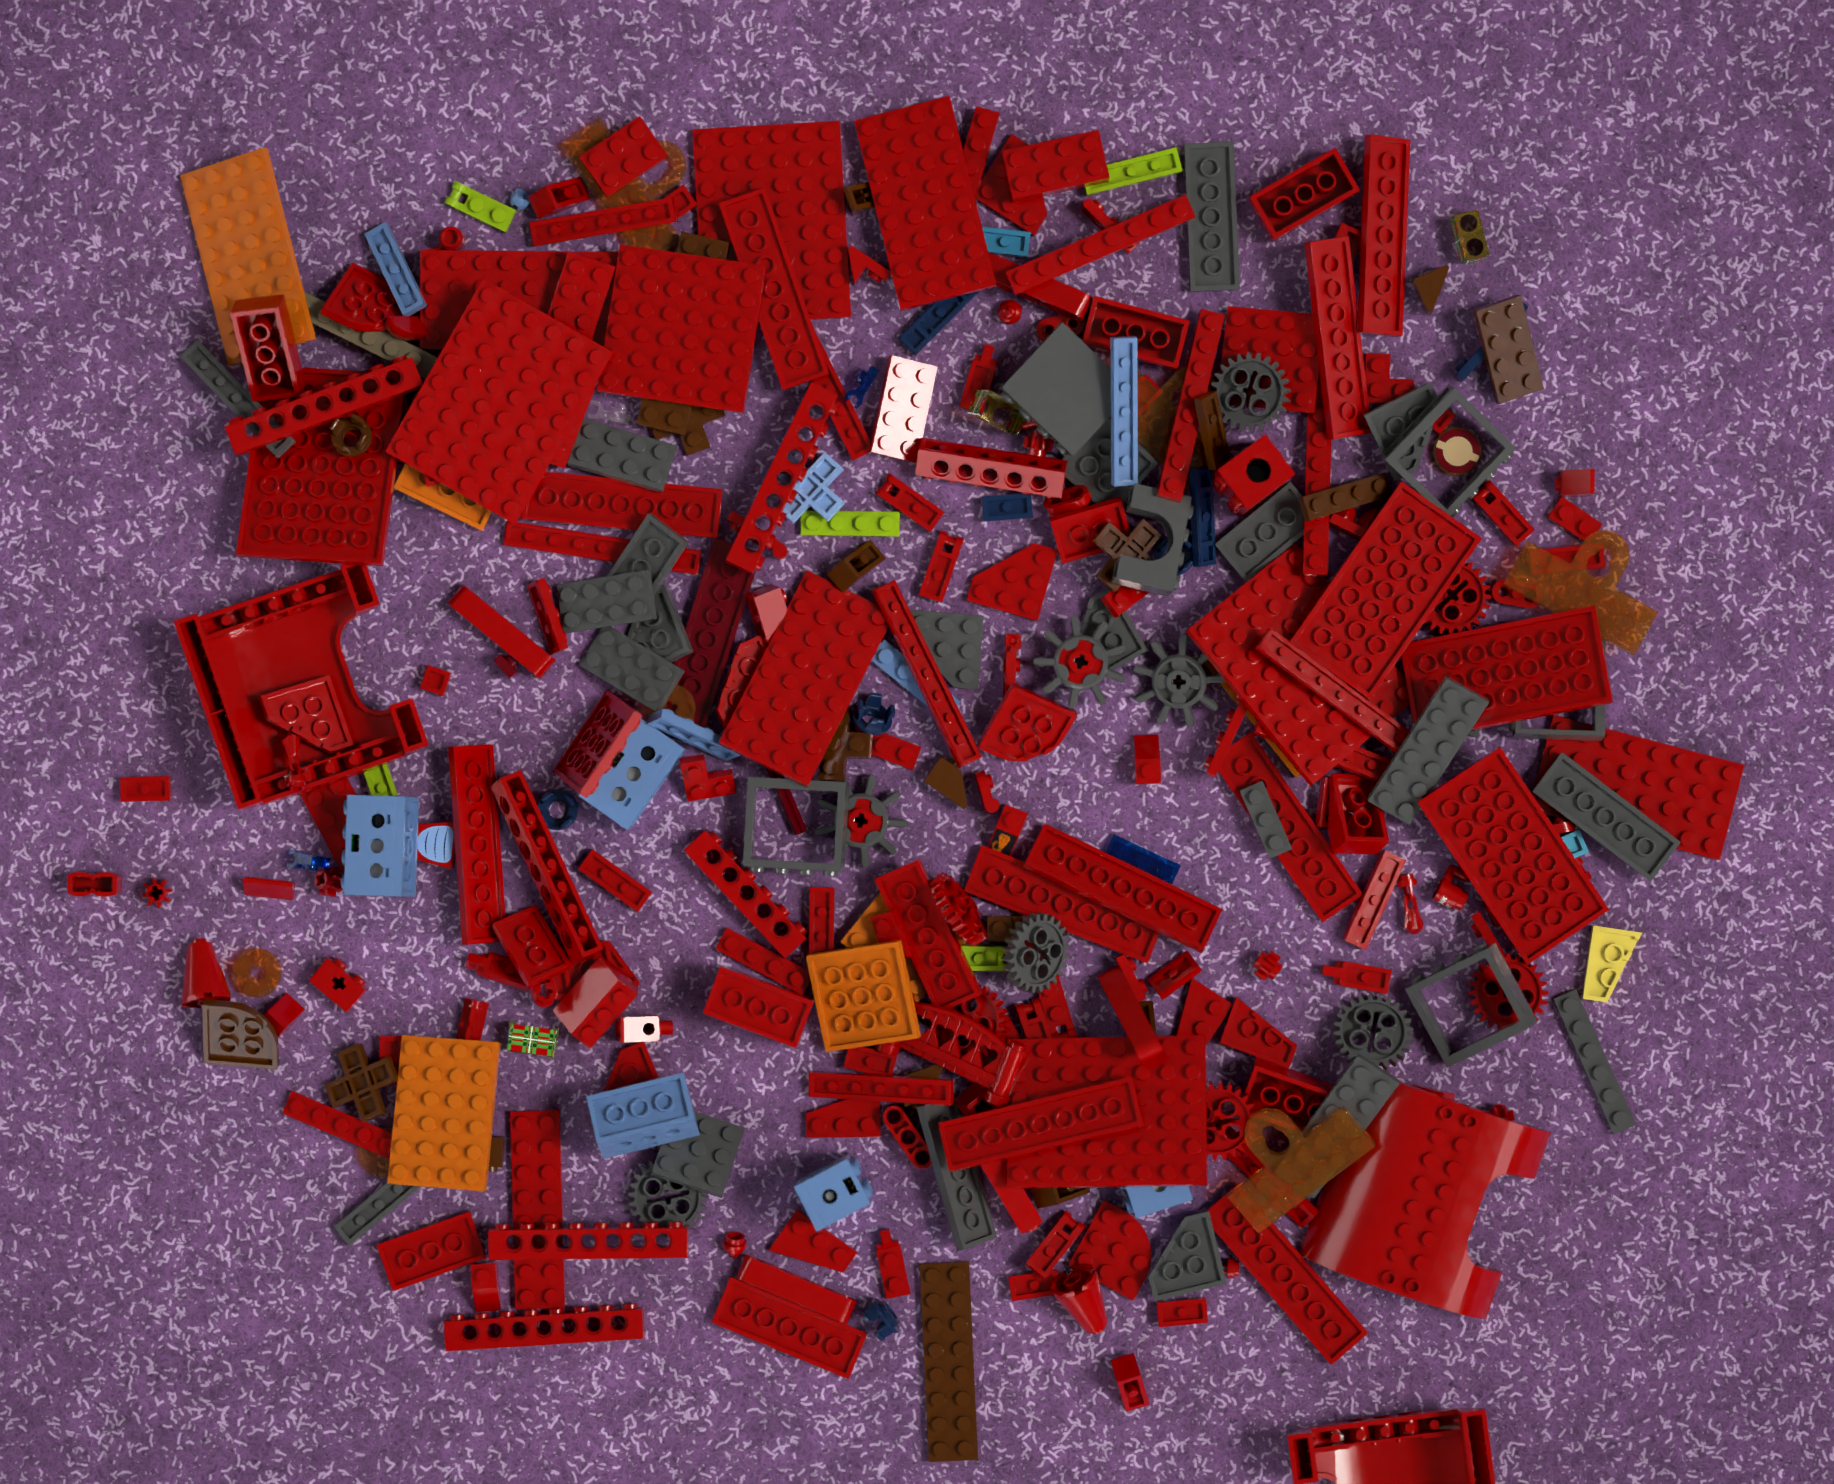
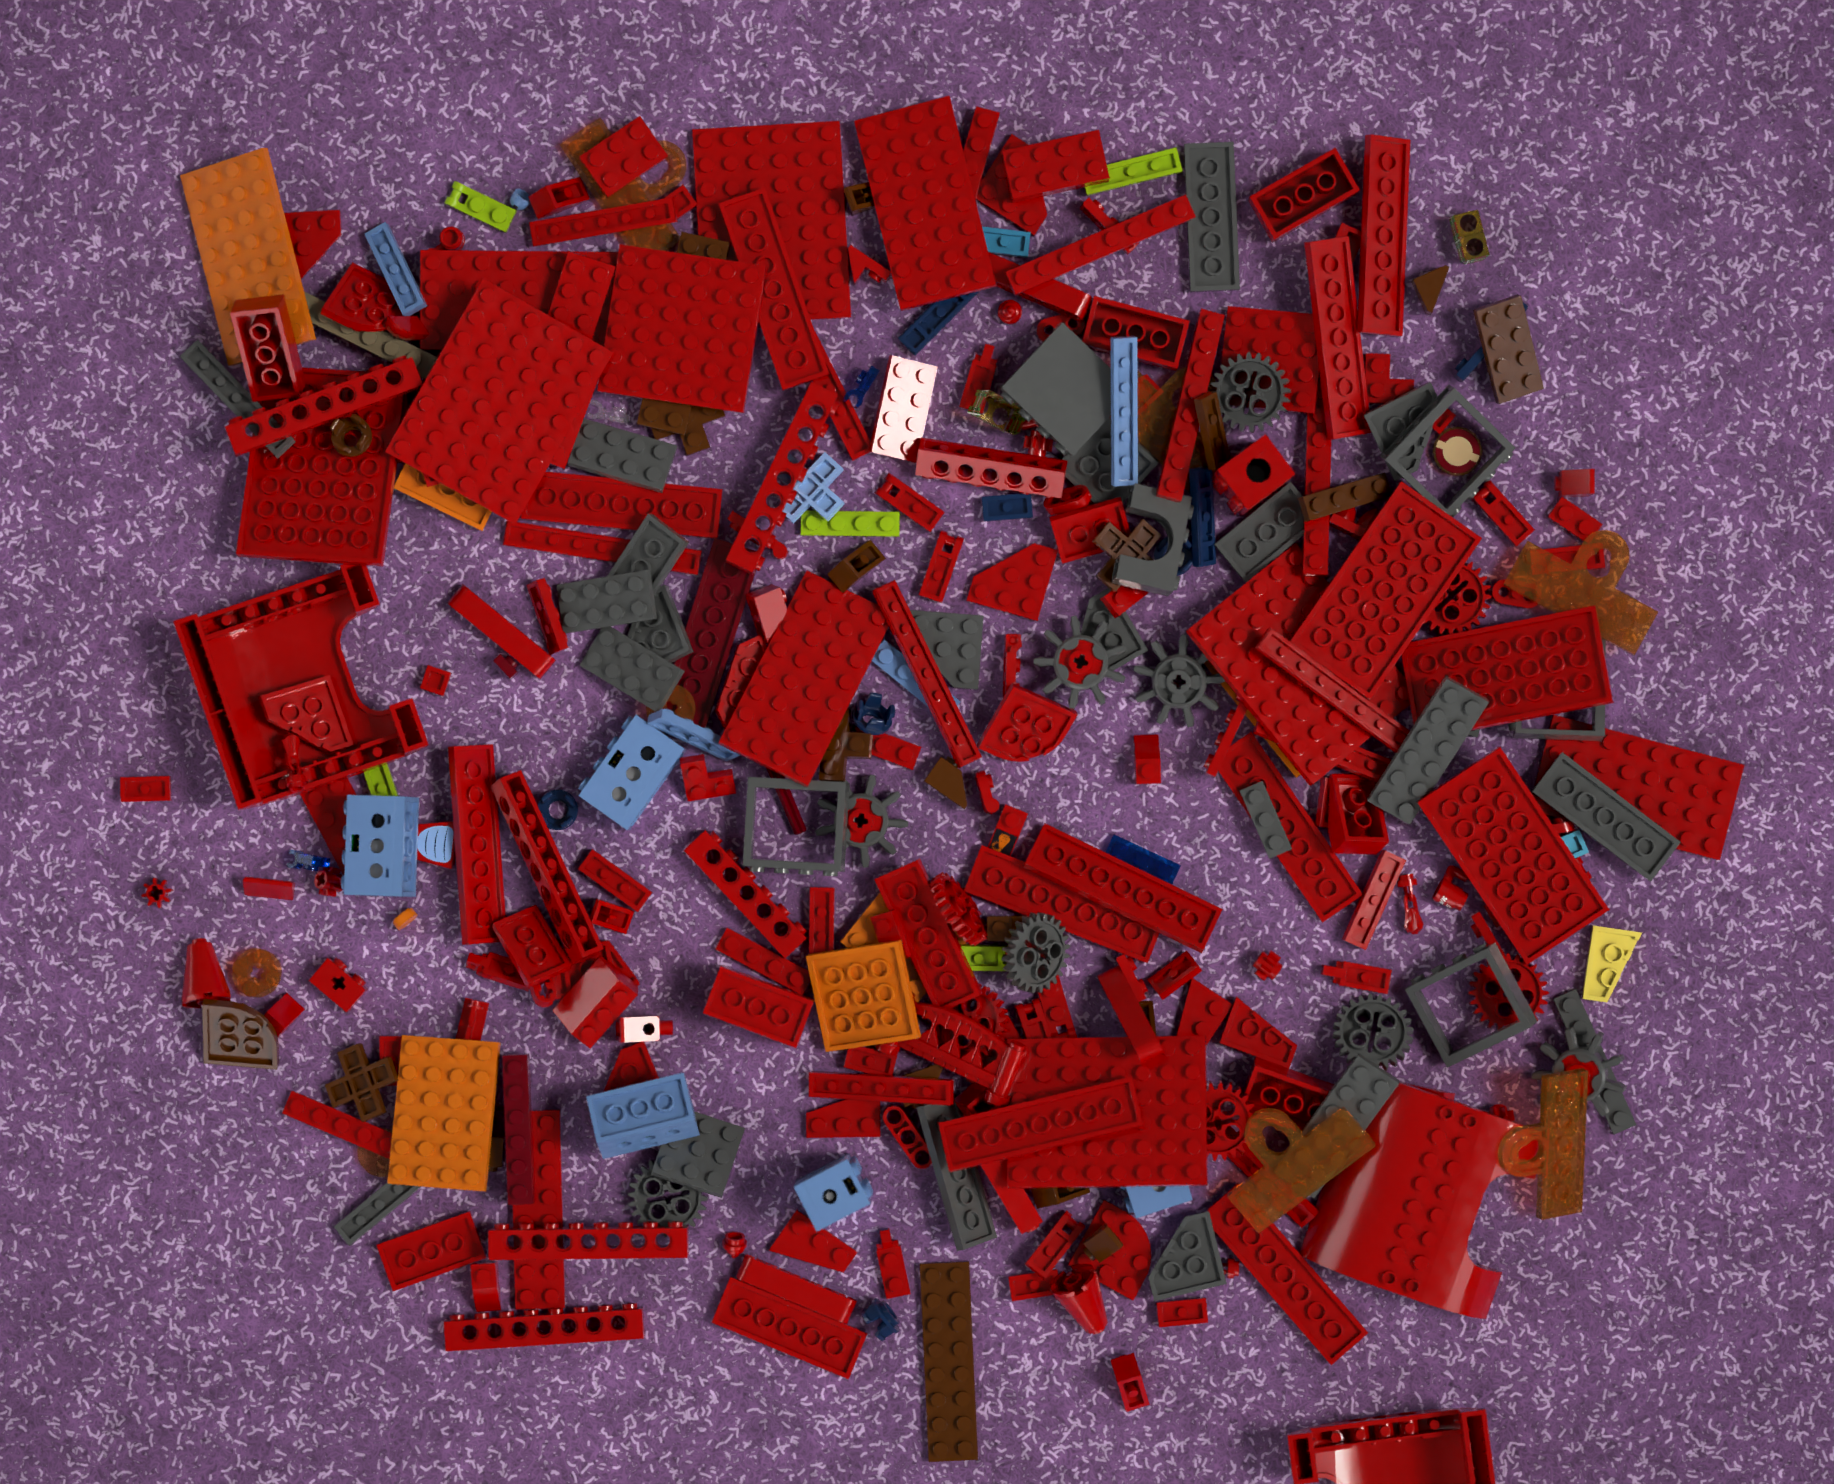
red brick [67,872,122,897] -> none
piece [507,1021,561,1057] -> none
red plate [553,690,643,799] -> none
none -> red plate [284,210,342,280]
none -> orange tile [393,908,418,930]
none -> dark red brick [502,1053,535,1205]
none -> red slope [590,898,635,934]
none -> reddish brown slope [1083,1223,1124,1263]
none -> clear orange plate [1498,1068,1588,1220]
none -> dark grey gear [1532,1027,1627,1122]

